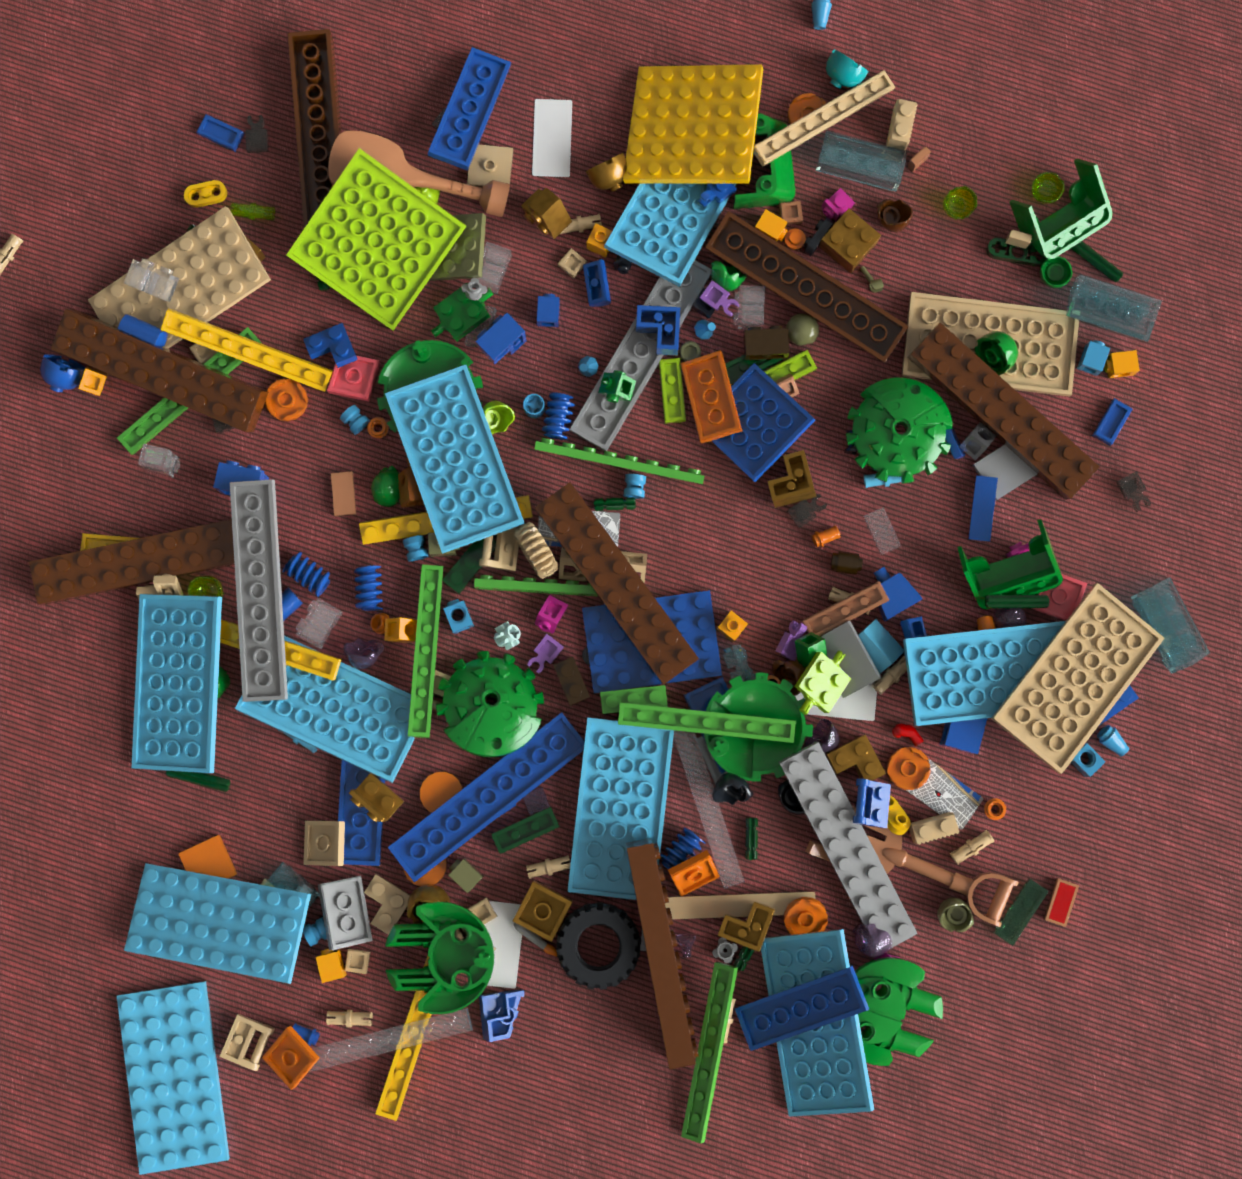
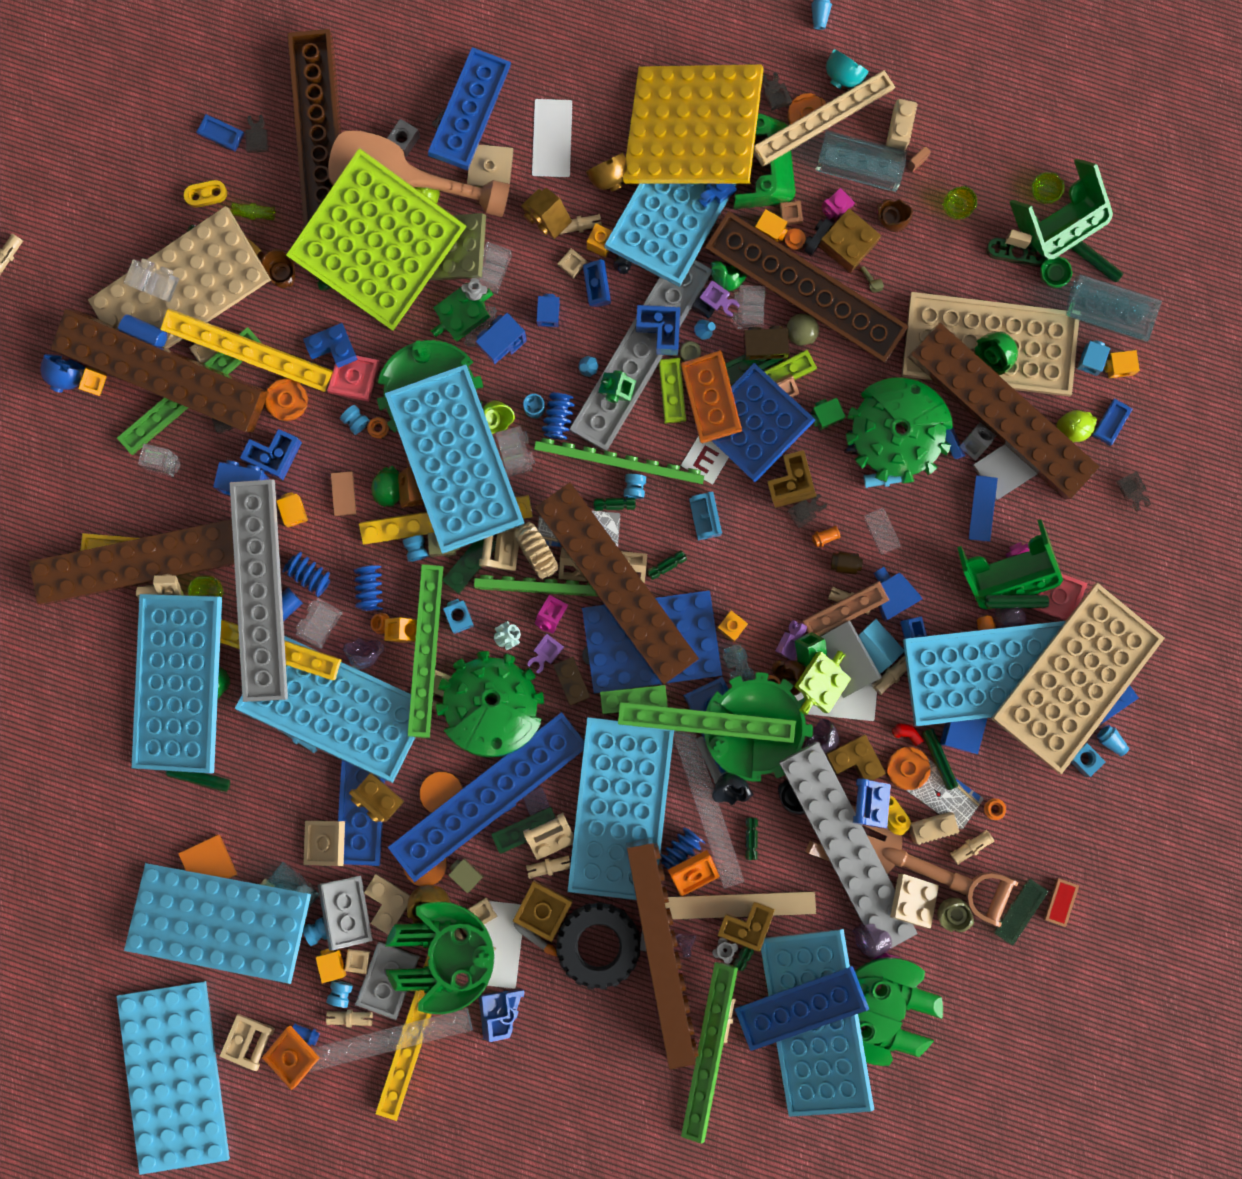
orange tile [784,897,828,935] -> none
clear light blue slope [1131,577,1210,674] -> none
none -> blue brick [240,429,302,480]
none -> reddish brown hair [261,249,295,289]
none -> light orange brick [276,492,308,528]
none -> dark azure wheel [326,980,353,1008]
none -> light grey tile [355,941,420,1020]
none -> flat silver brick [387,119,420,157]
none -> clear brick [496,426,535,477]
none -> tan plate [523,813,574,860]
none -> dark green axle [647,550,687,580]
none -> white sticker [681,436,729,485]
none -> dark azure hinge [689,491,722,541]
none -> clear smoke plate [762,72,792,111]
none -> green brick [811,398,845,431]
none -> tan plate [890,874,939,928]
none -> dark green axle [922,728,958,790]
none -> lime hair [1056,410,1097,443]

